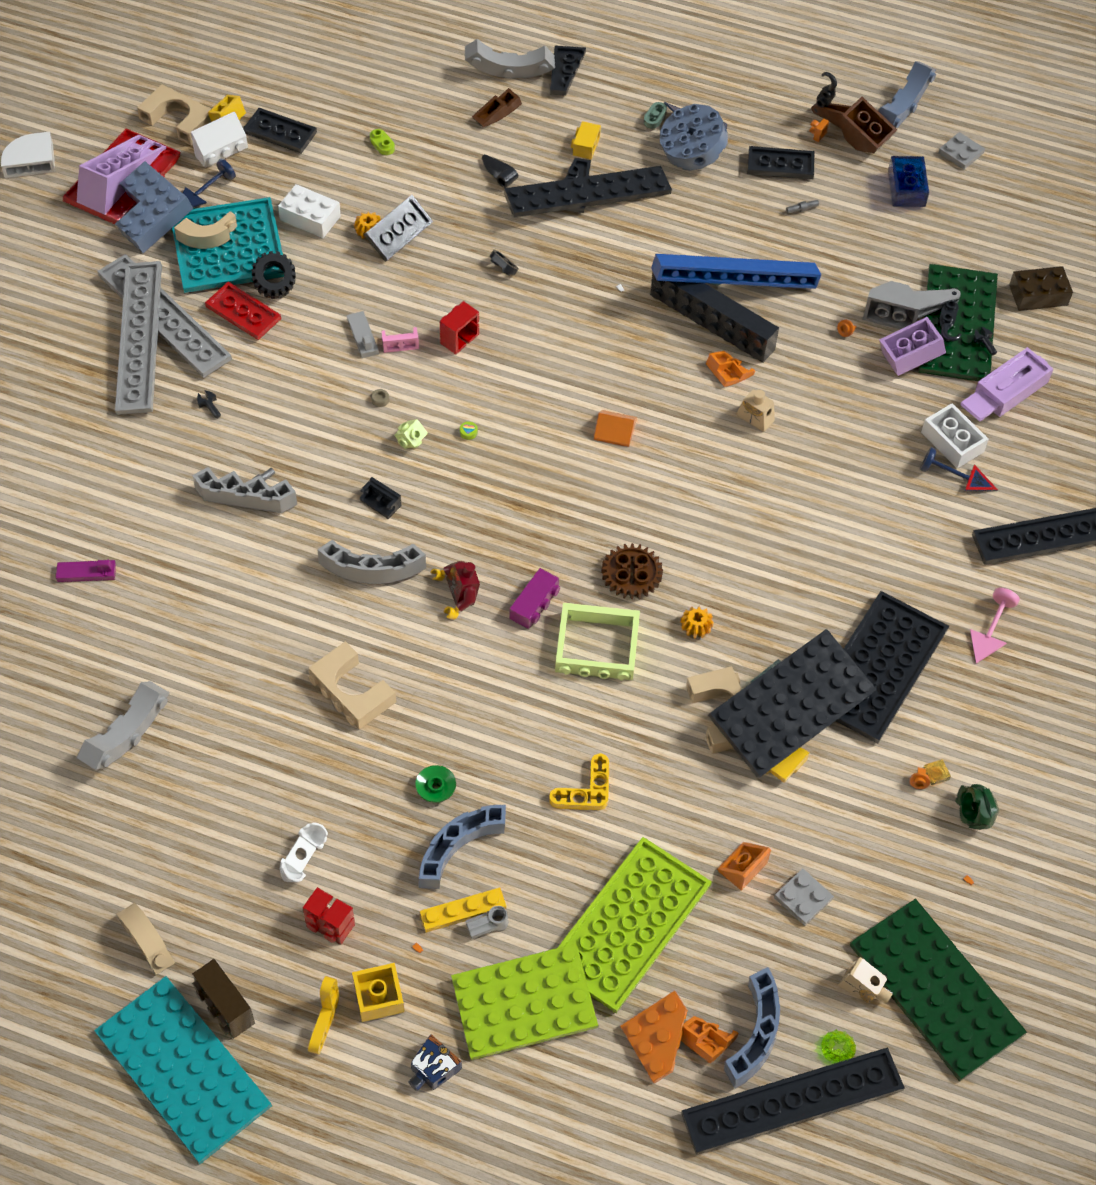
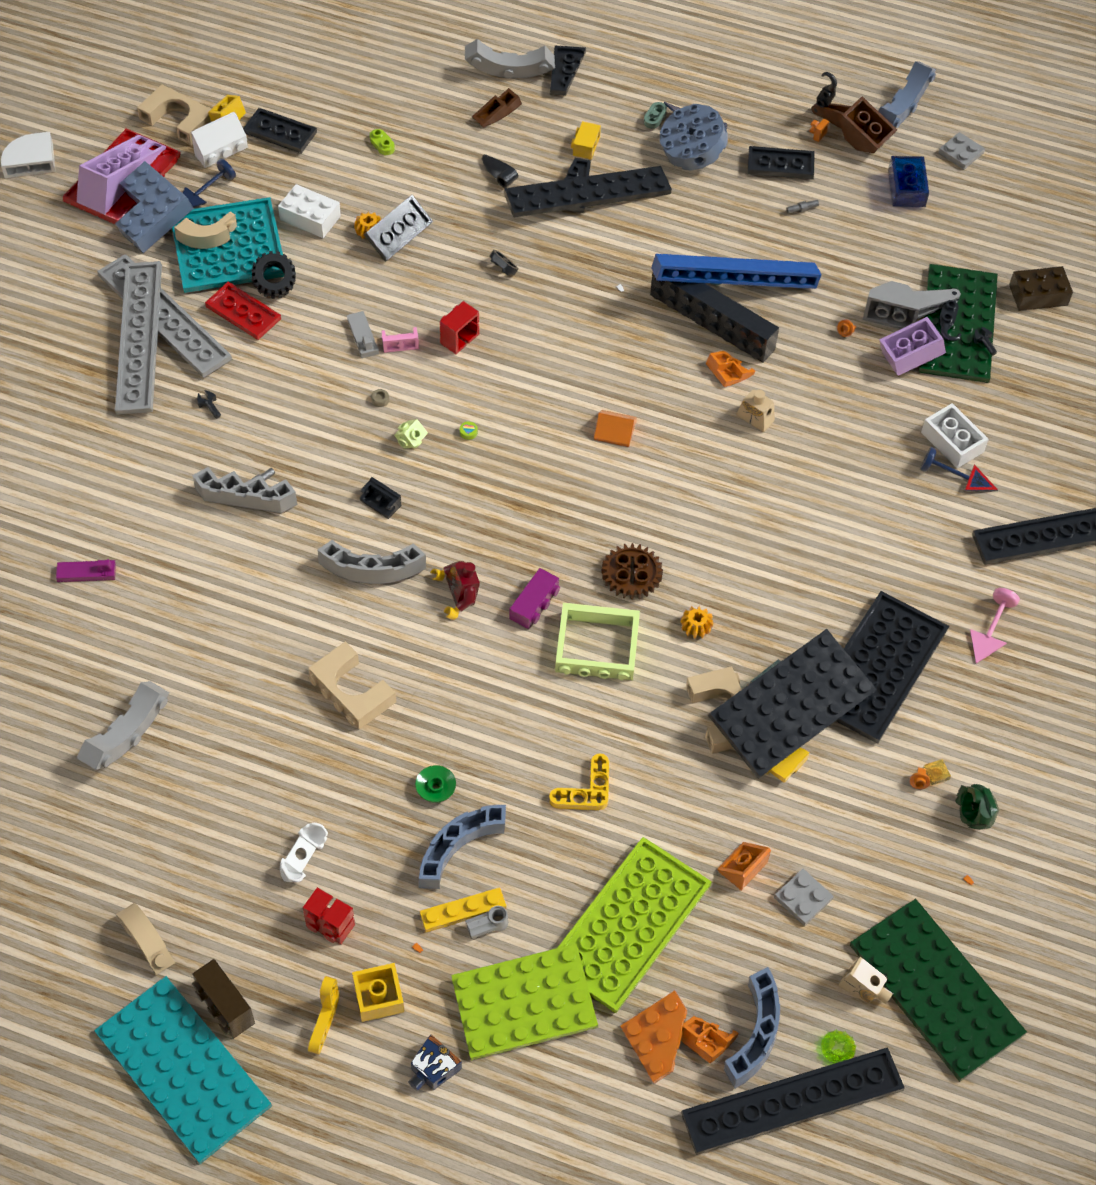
lavender piece [961,347,1053,421] -> none

